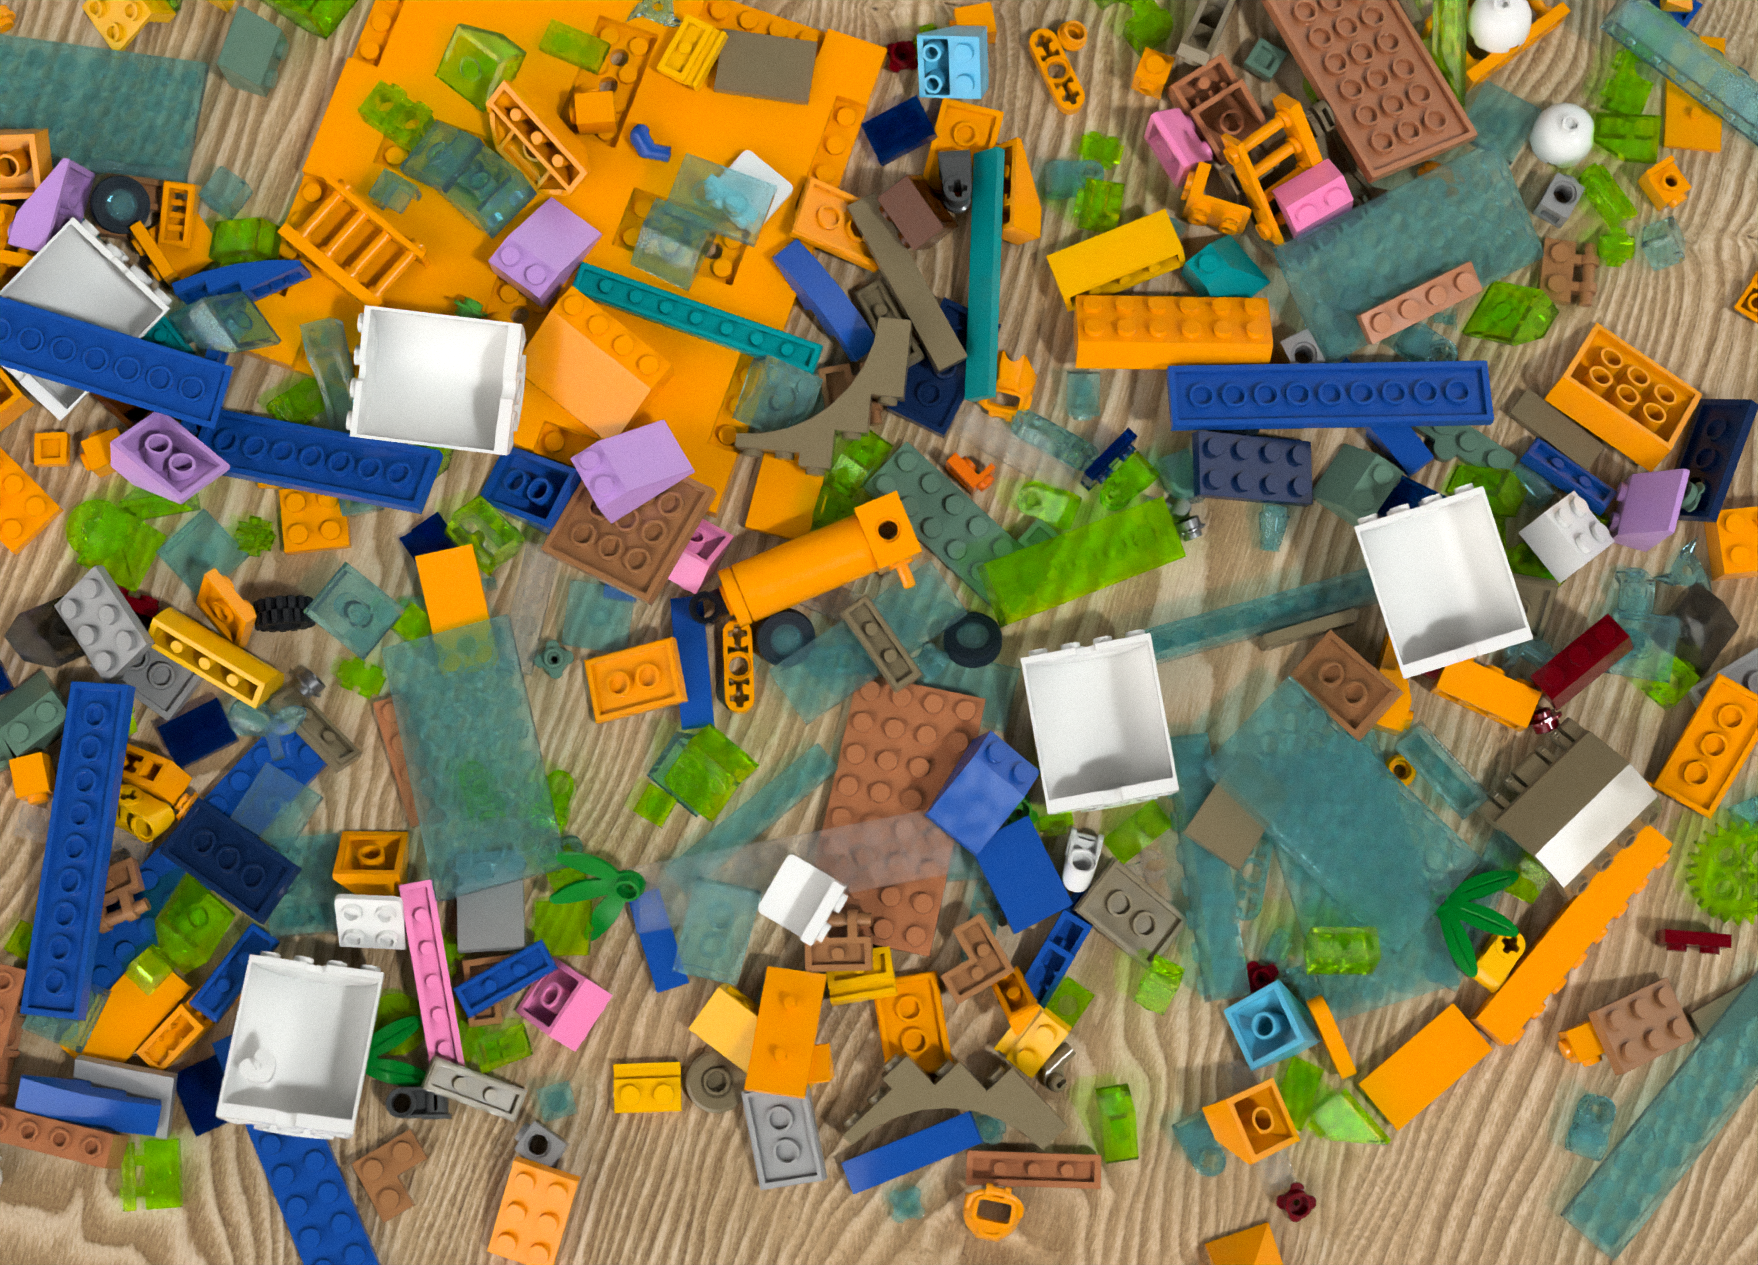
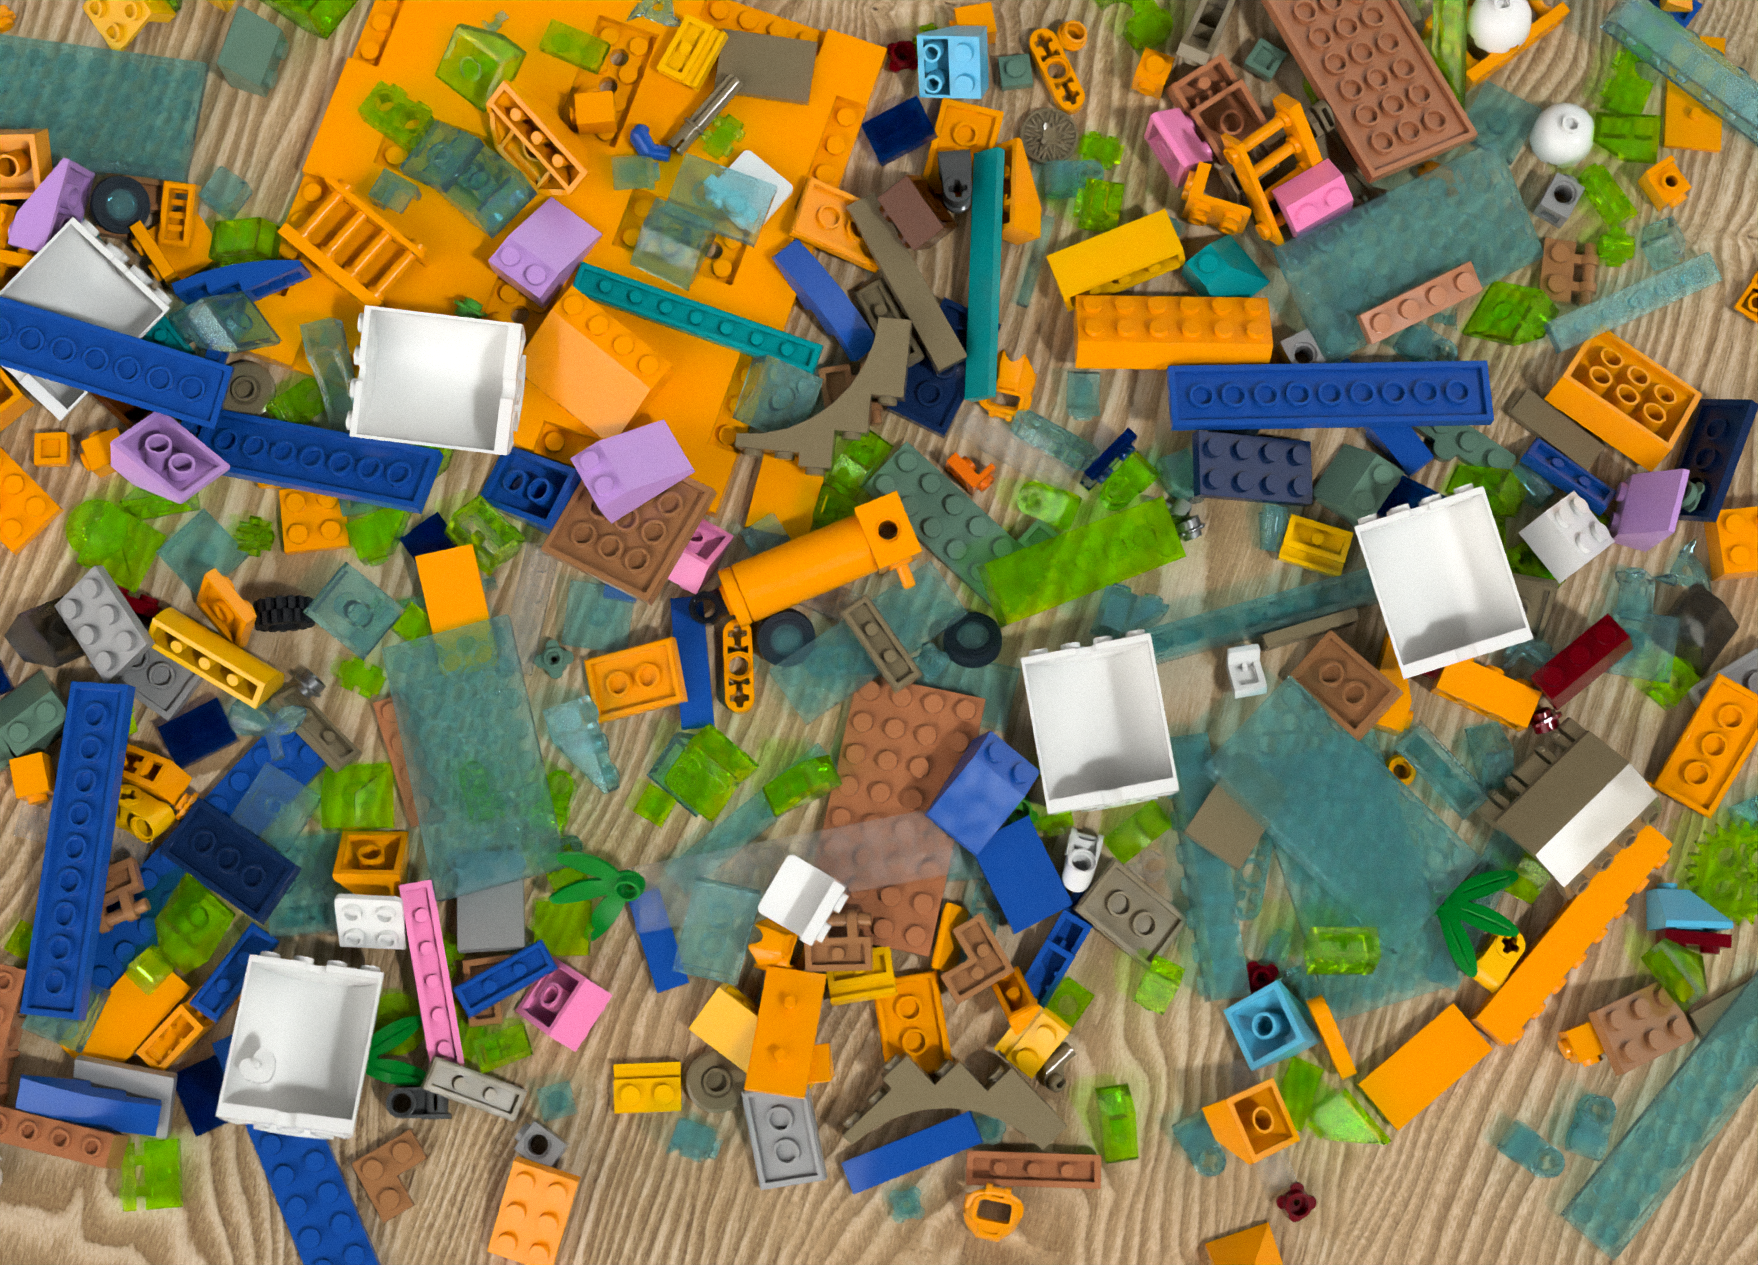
none -> dark tan wheel [222,361,277,417]
none -> clear neon green slope [321,763,395,832]
none -> clear neon green slope [345,507,413,567]
none -> clear light blue piece [481,11,509,39]
none -> clear light blue slope [542,695,620,794]
none -> clear light blue bracket [611,154,660,190]
none -> clear light blue window [666,1117,724,1163]
none -> dark tan axle [667,73,743,156]
none -> clear neon green piece [701,114,746,160]
none -> clear light blue panel [740,513,791,556]
none -> light orange helmet [748,918,805,971]
none -> clear neon green slope [762,755,842,817]
none -> light orange slope [930,902,968,972]
none -> sand green plate [997,54,1033,91]
none -> clear light blue bar [1016,215,1055,308]
none -> dark tan wheel [1020,108,1079,165]
none -> clear light blue slope [1089,583,1169,640]
none -> white bracket [1226,644,1267,699]
none -> yellow plate [1277,514,1353,579]
none -> clear light blue slope [1465,721,1514,792]
none -> clear light blue piece [1496,1119,1565,1178]
none -> clear light blue plate [1543,252,1723,354]
none -> clear neon green slope [1640,938,1708,1011]
none -> medium azure slope [1646,883,1733,933]

